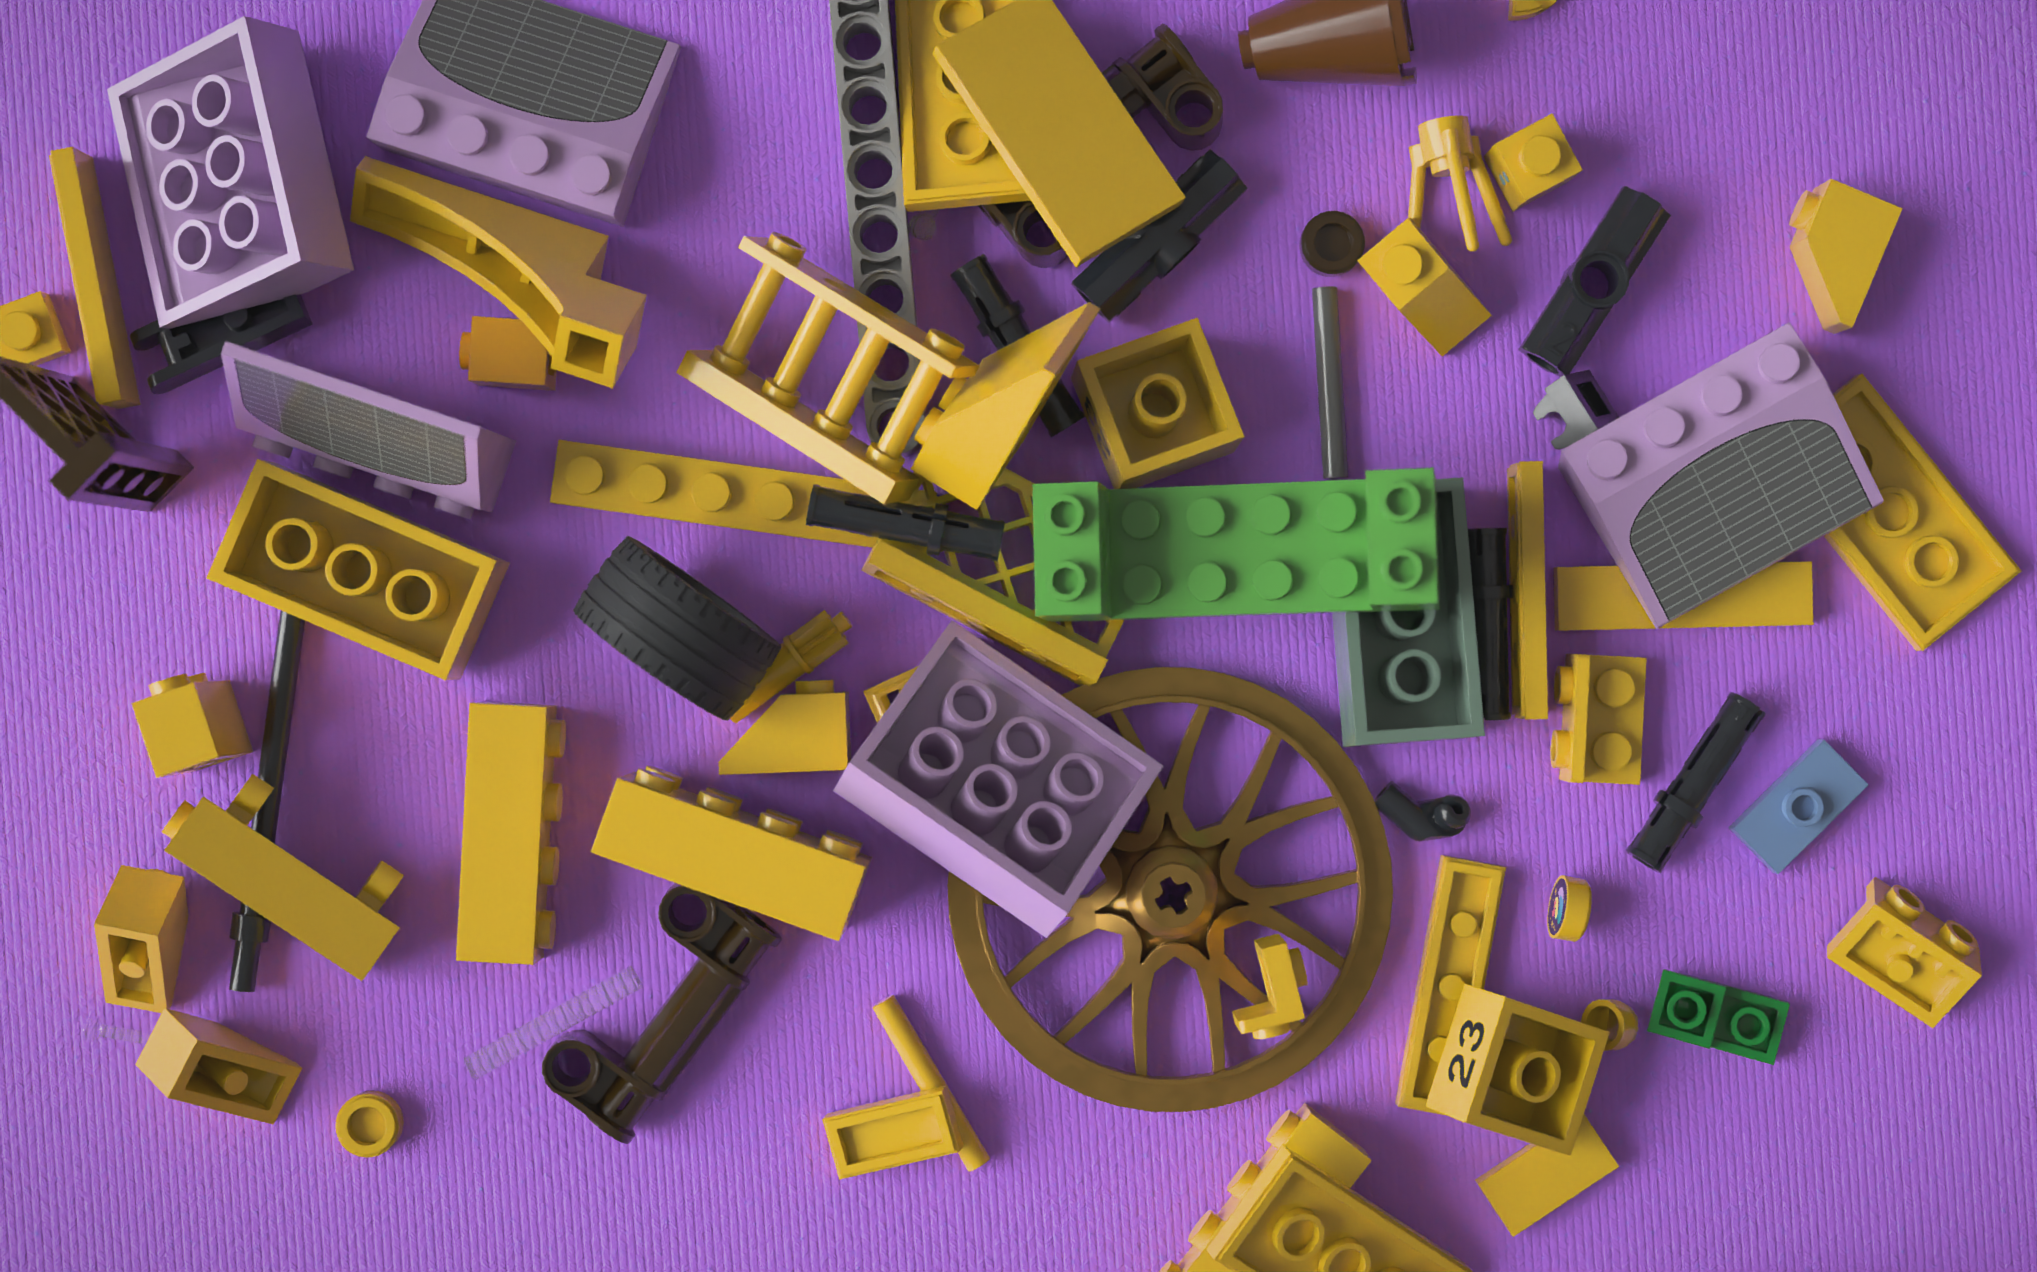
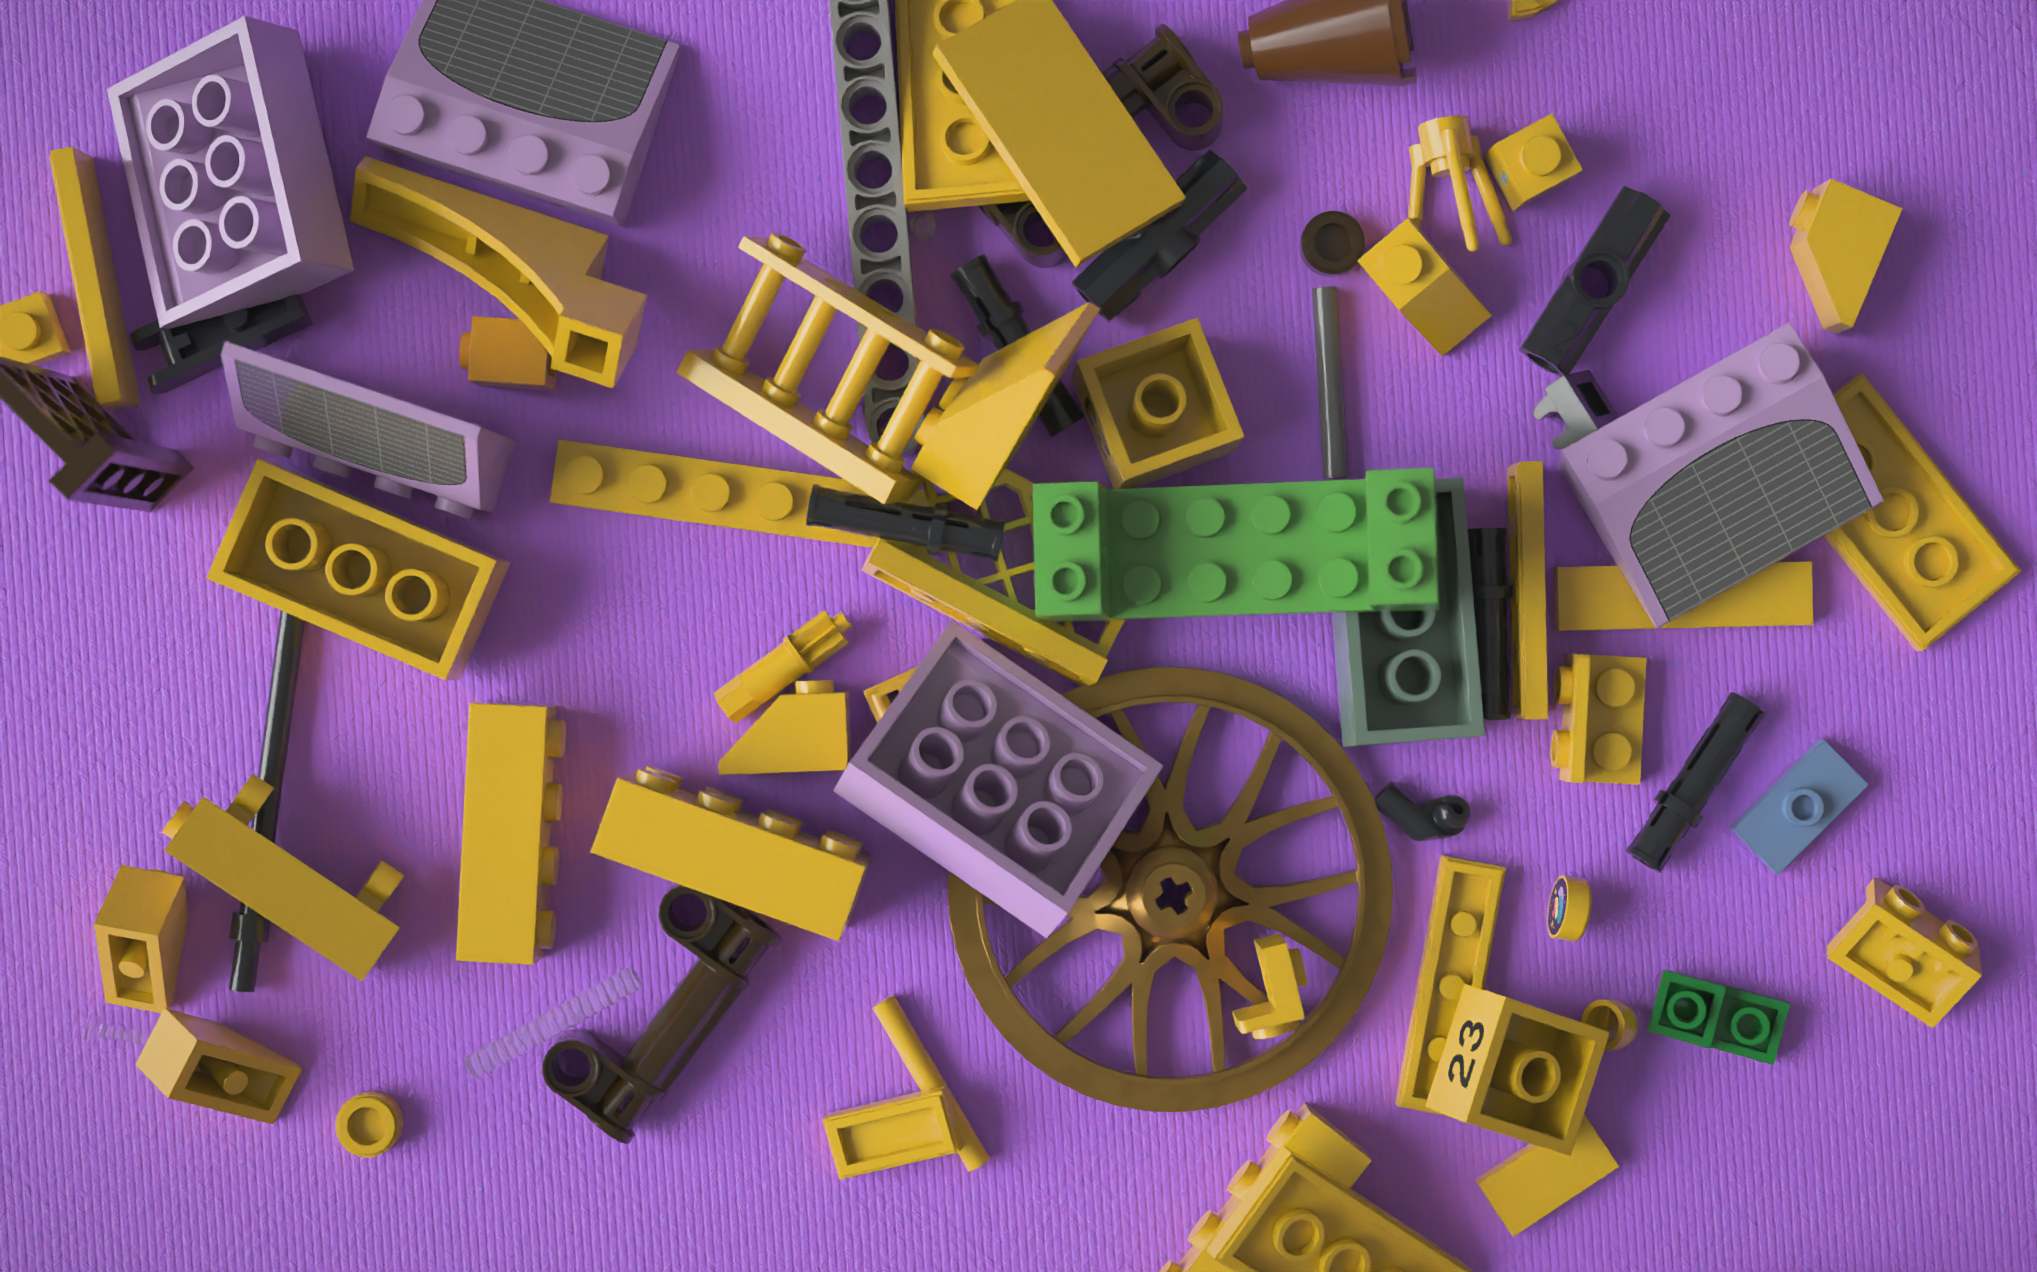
yellow brick [131,673,253,778] -> none
black tyre [573,536,781,721] -> none

